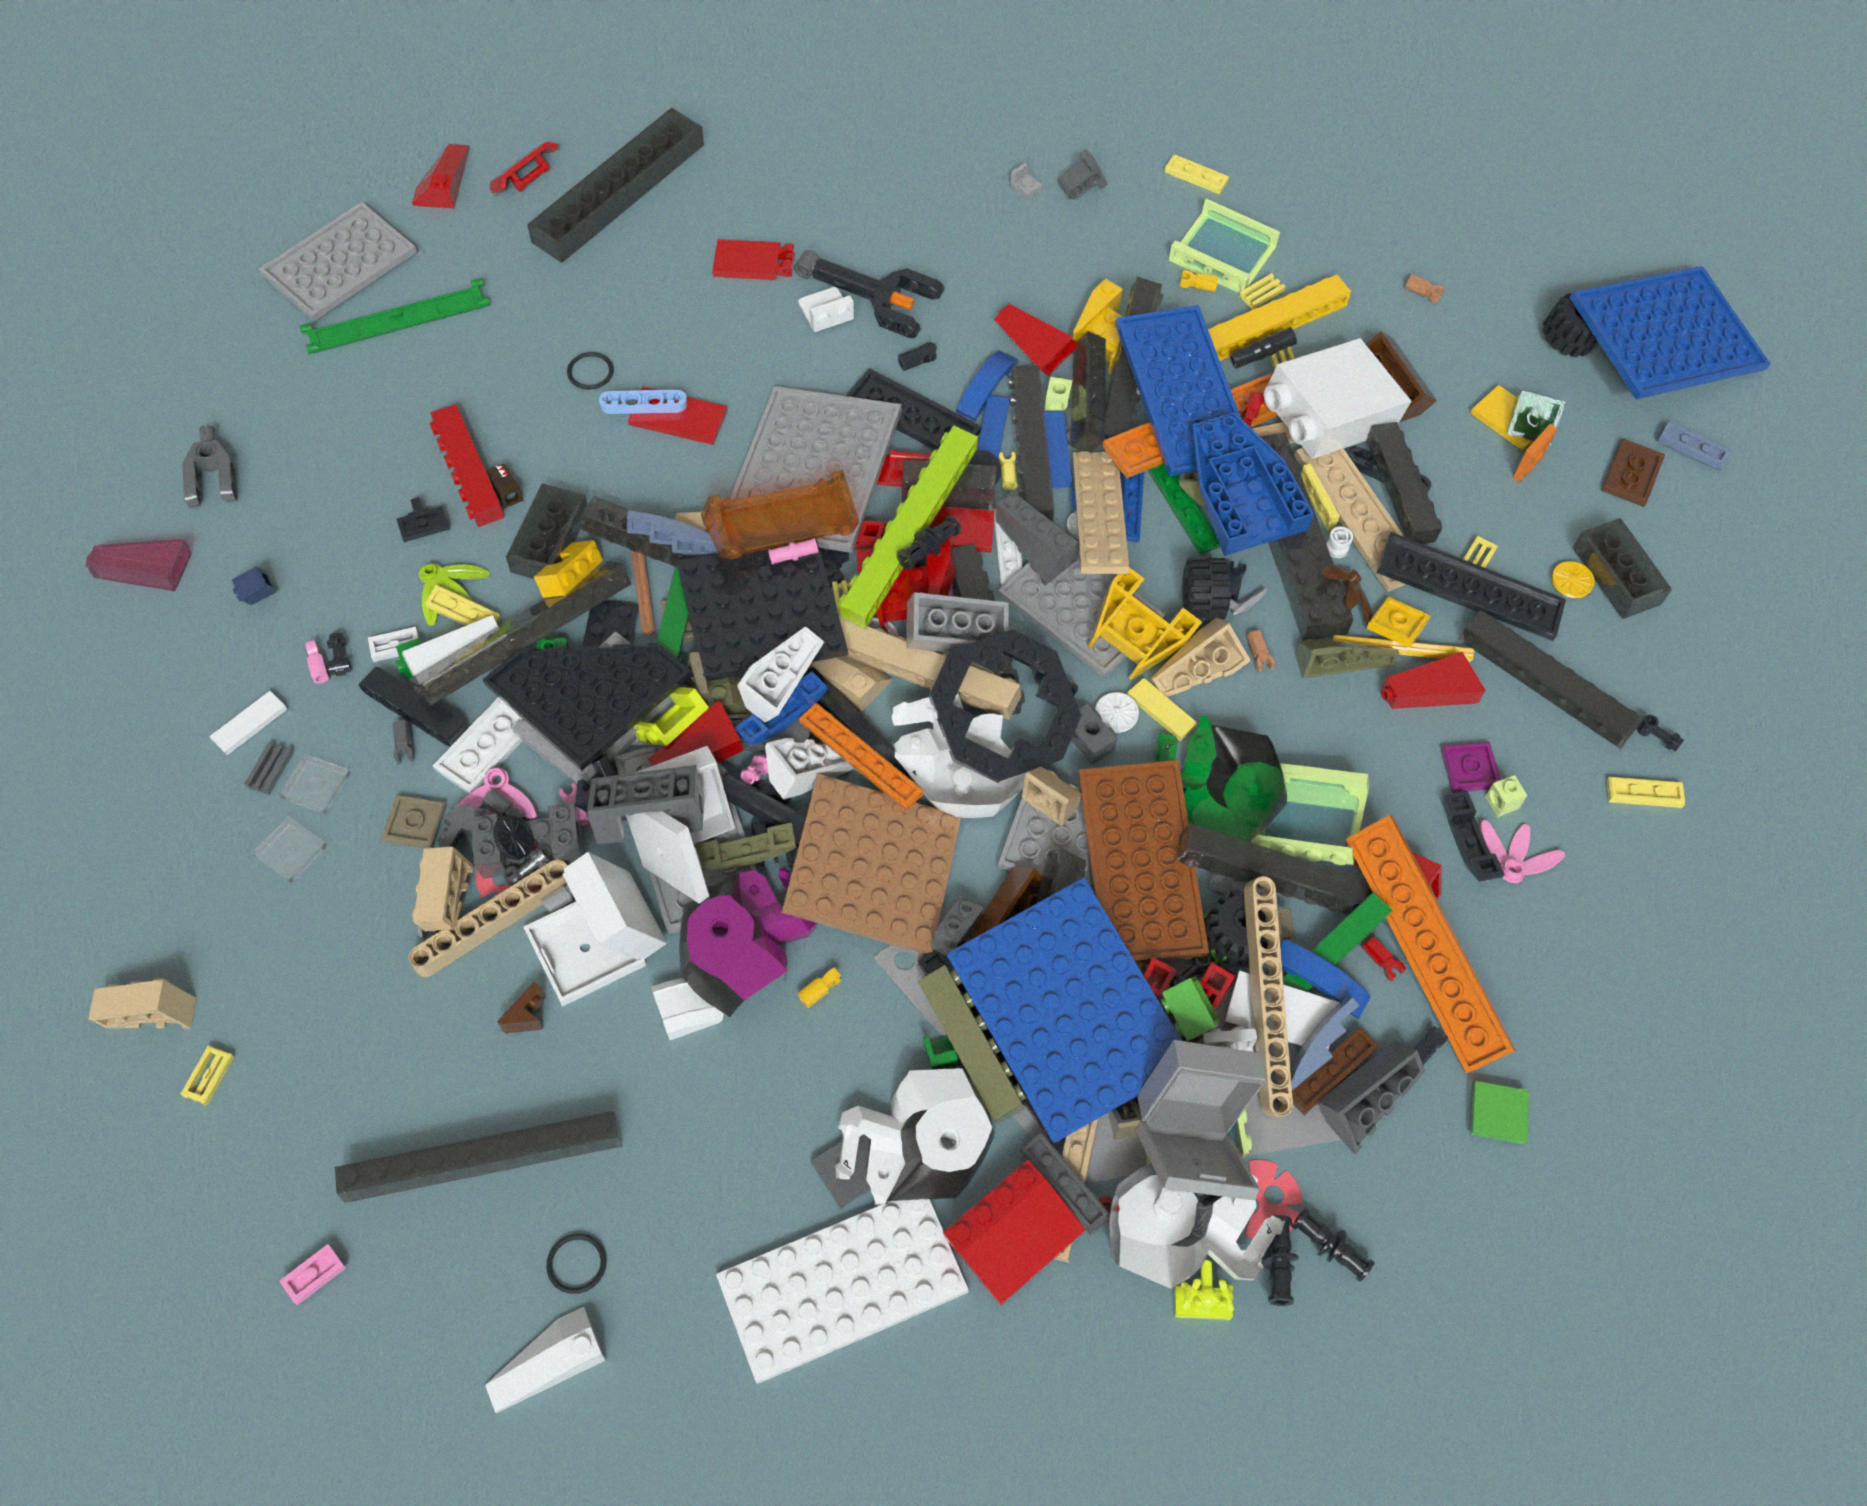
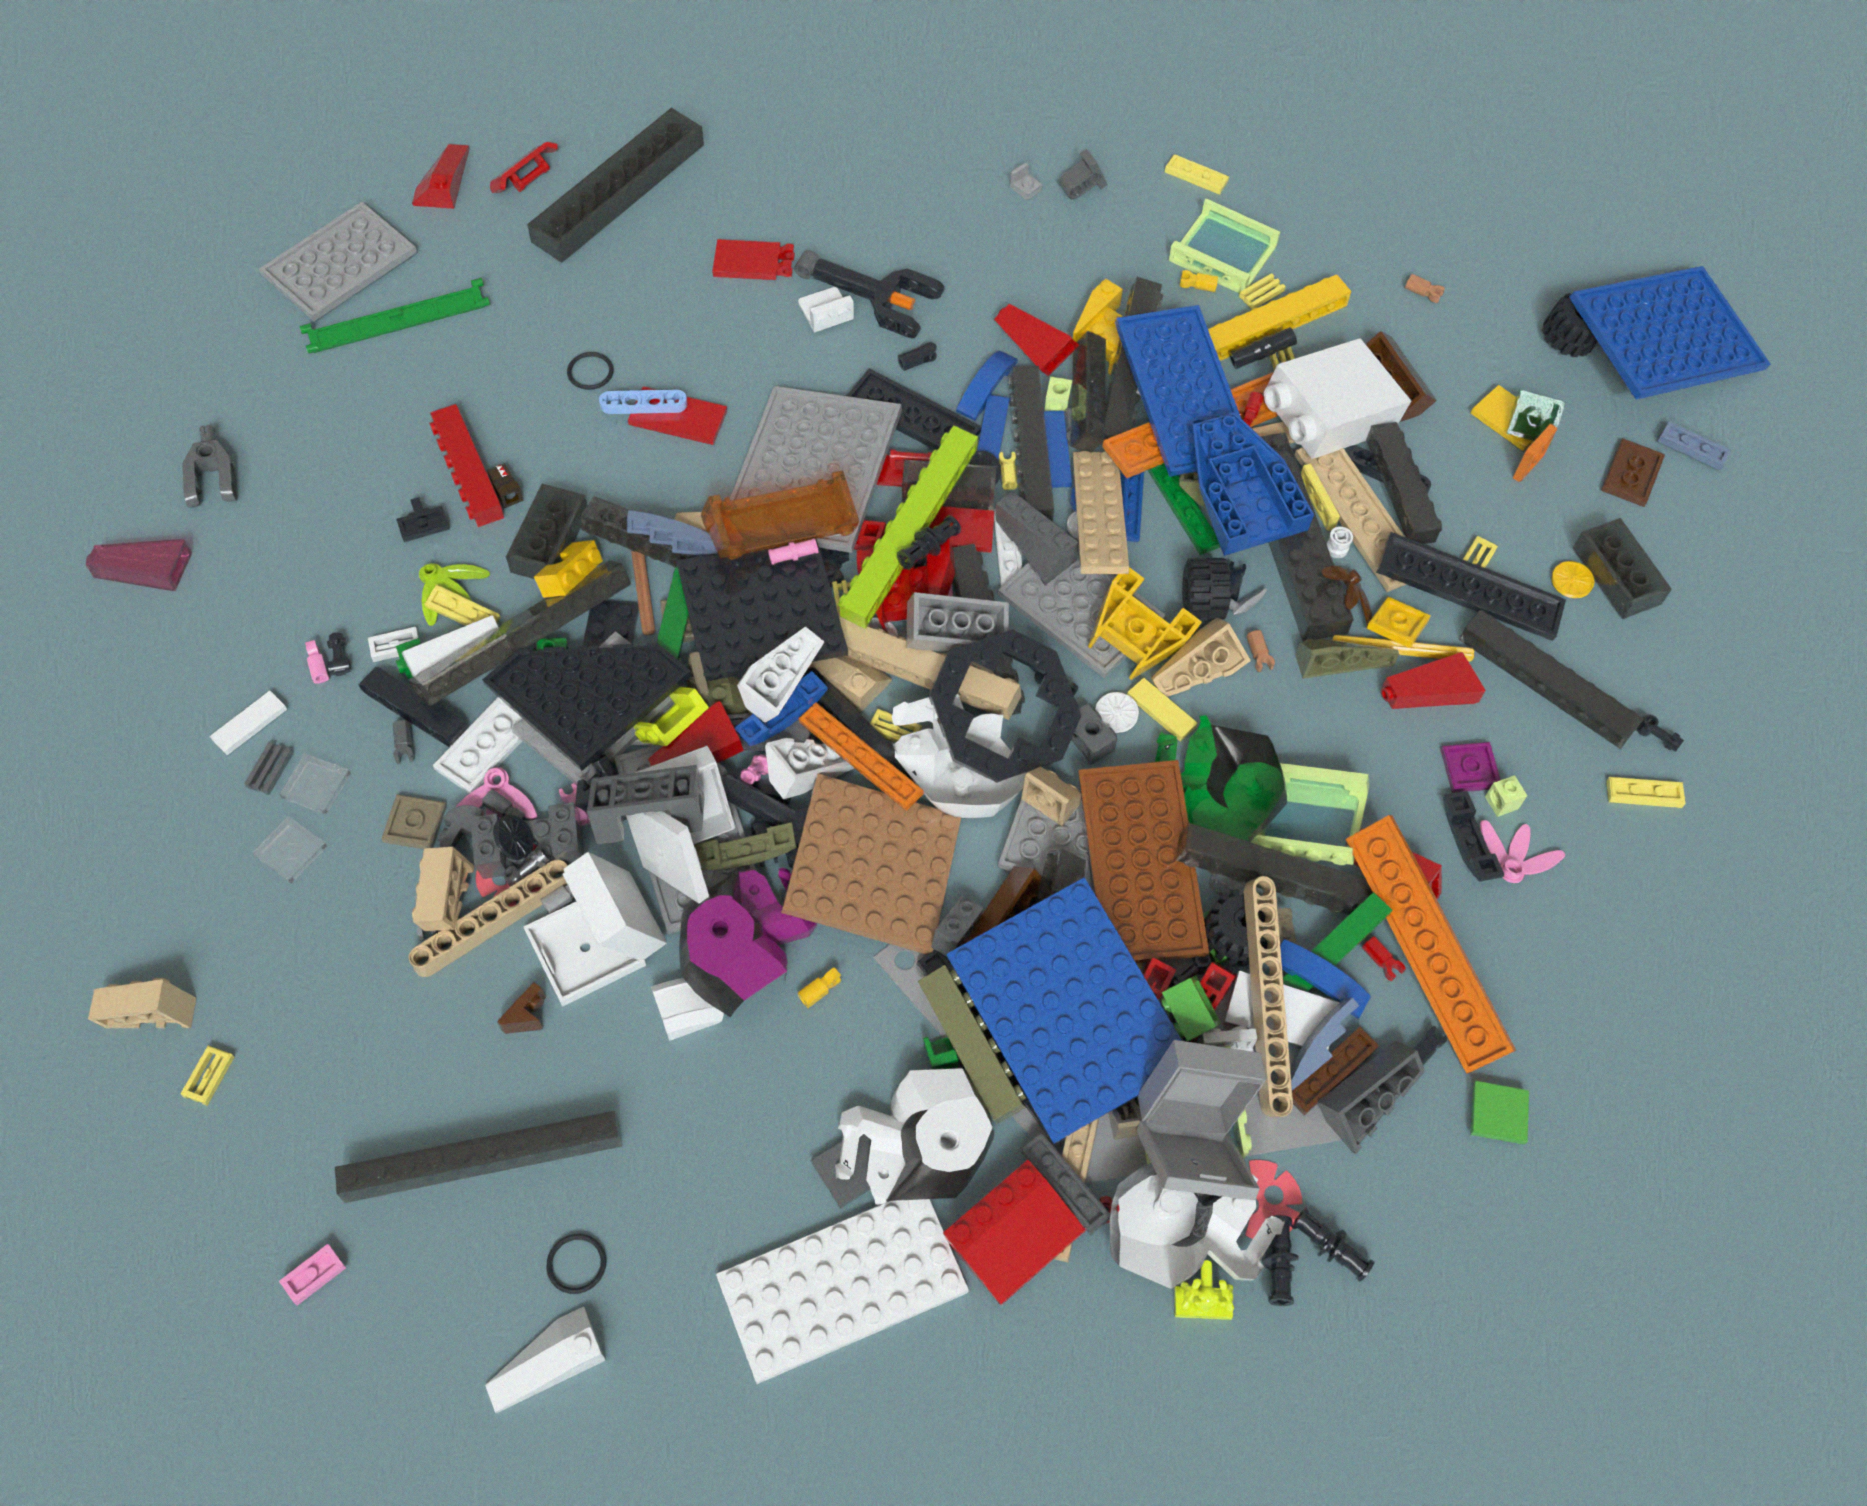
dark blue brick [232,566,276,605] -> none
none -> light yellow tile [870,709,922,743]

